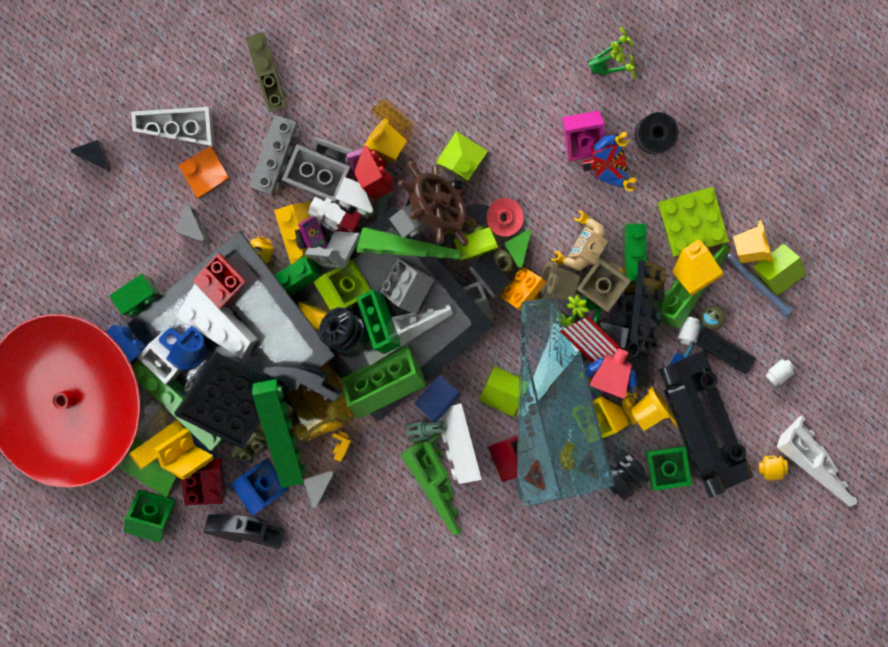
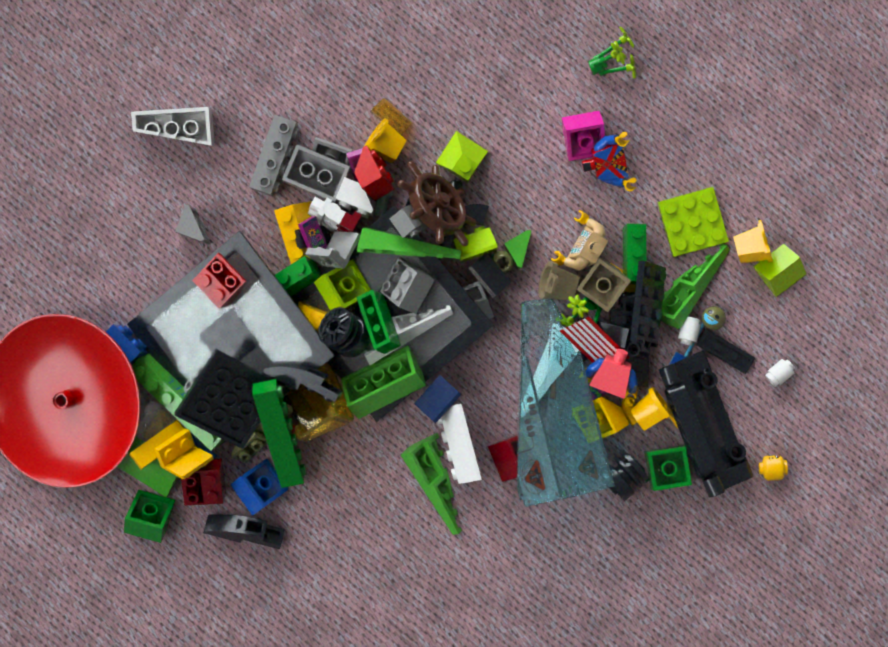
black slope [70,140,111,171] -> none
green brick [109,274,161,317] -> none
white slope [137,327,183,384] -> none
blue container [159,325,206,370] -> none
white wedge [176,284,258,359] -> none
orange plate [178,146,229,199] -> none
olive slope [245,32,287,112] -> none
yellow head [250,236,274,264] -> none
light grey slope [304,469,336,508] -> none
yellow bracket [332,431,352,462] -> none
sand green arm [404,420,446,443] -> none
lime slope [478,366,529,417] -> none
coral dish [486,198,524,236] -> none
light orange plate [500,267,547,312] -> none
clear yellow arm [559,441,576,470] -> none
black wheel [634,112,679,155] -> none
yellow slope [672,239,724,296] -> none
sand blue bar [726,253,794,317] -> none
white wedge [777,415,857,507] -> none

